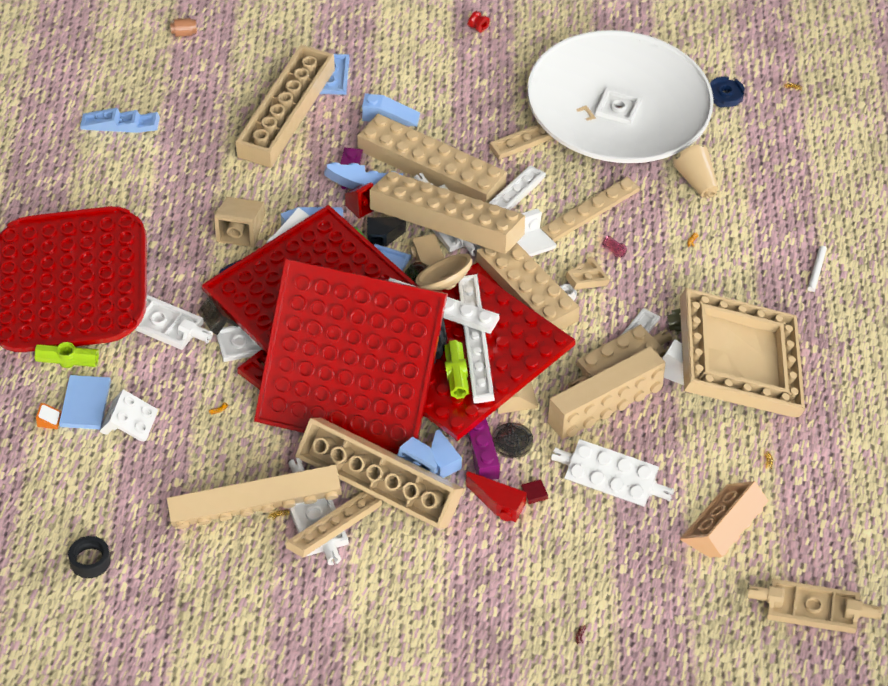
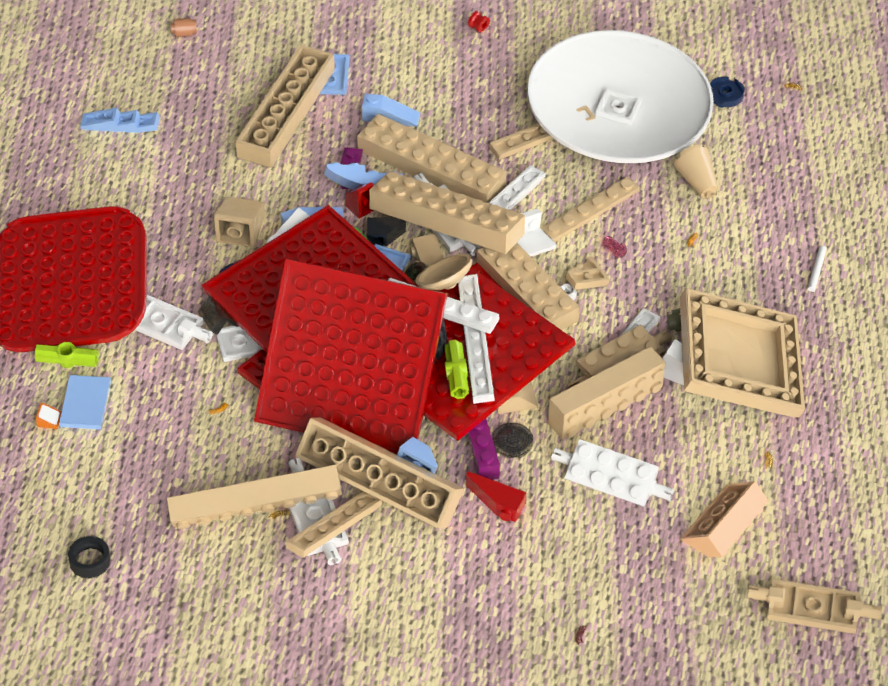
white bracket [99,390,158,442] -> none
light blue slope [431,429,462,478] -> none
dark red tile [521,479,548,505] -> none

